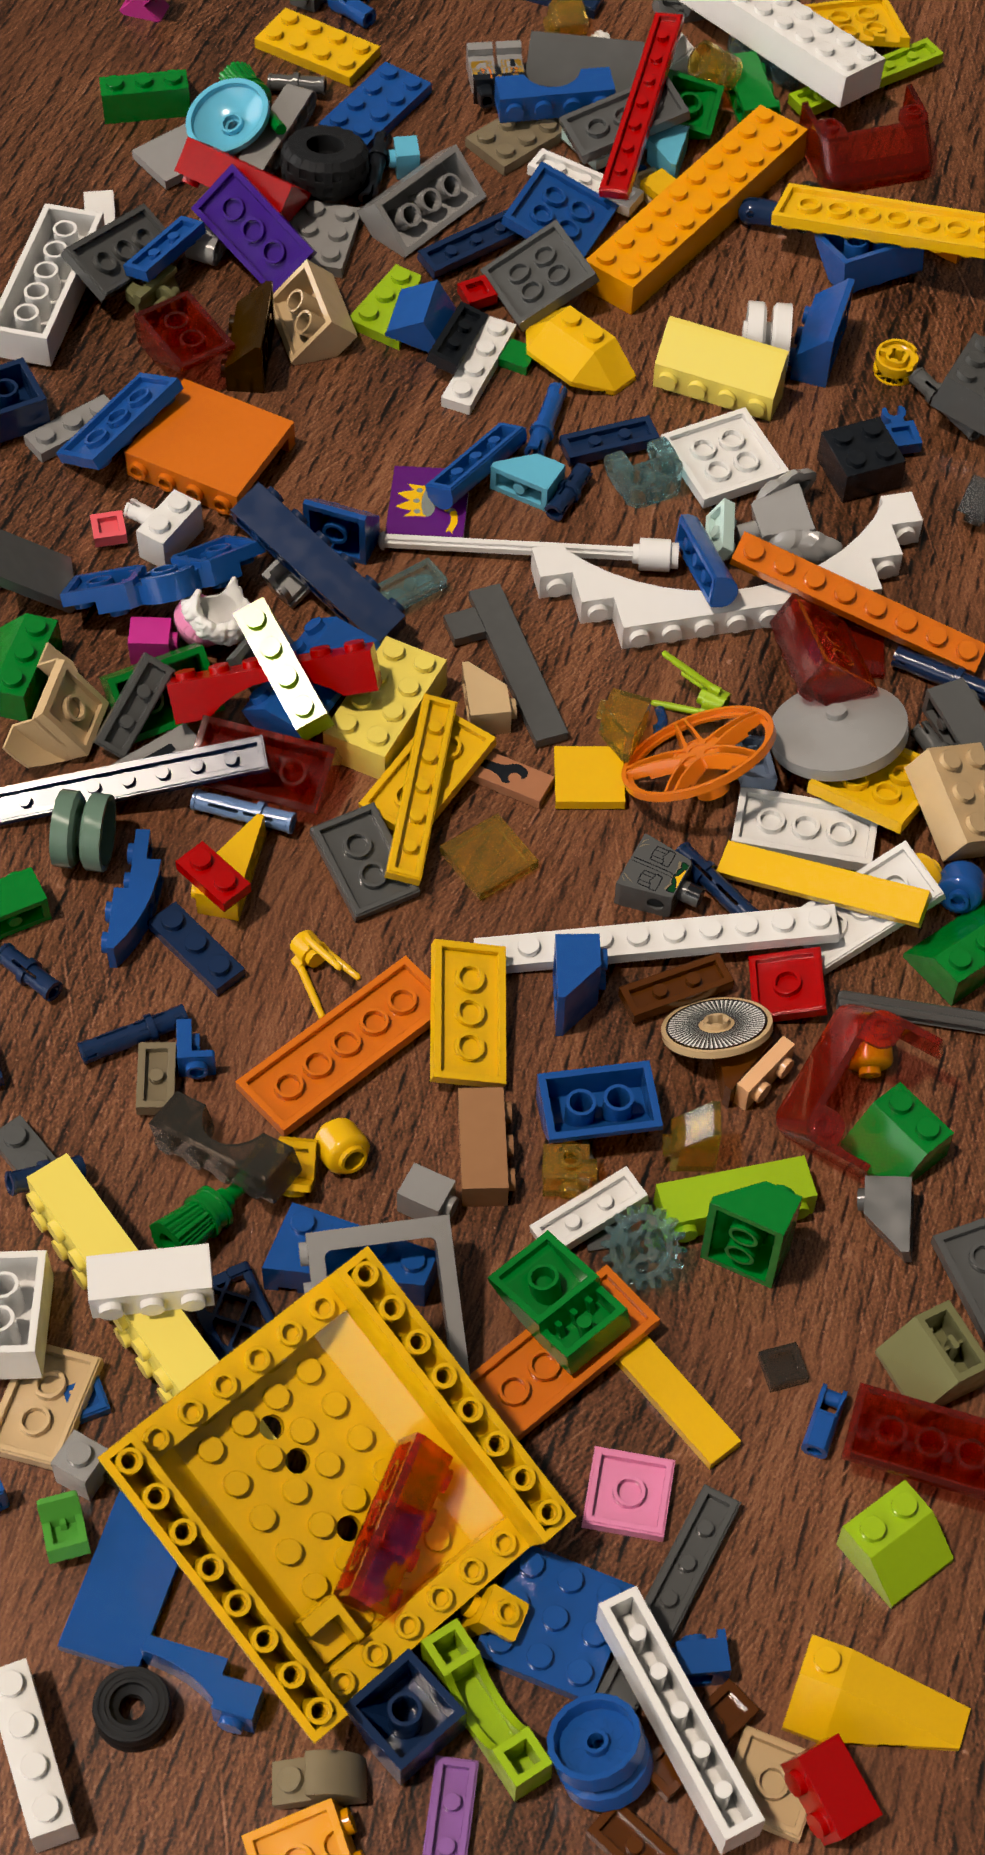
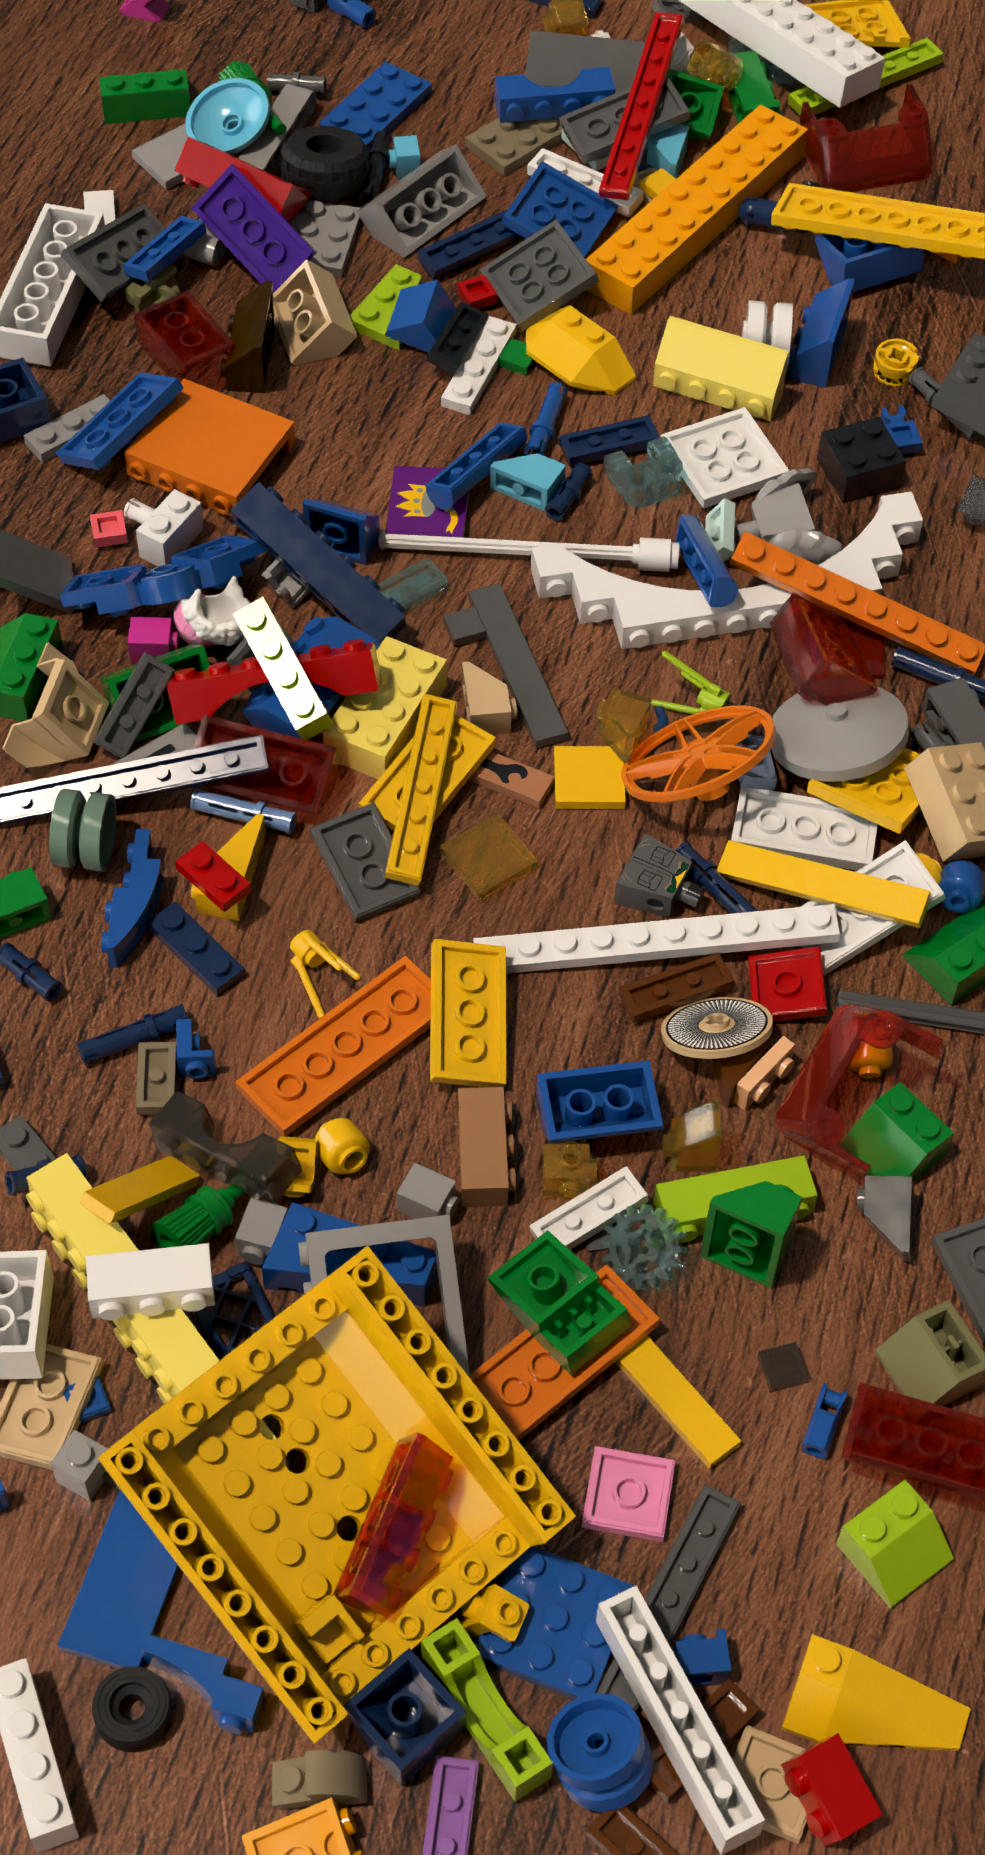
bright green bracket [36,1490,91,1564] -> none
yellow plate [254,8,380,87] -> none
hips [466,40,525,109] -> none
blue slope [552,934,608,1036] -> none
none -> yellow tile [80,1155,200,1224]
none -> light grey brick [235,1198,288,1265]

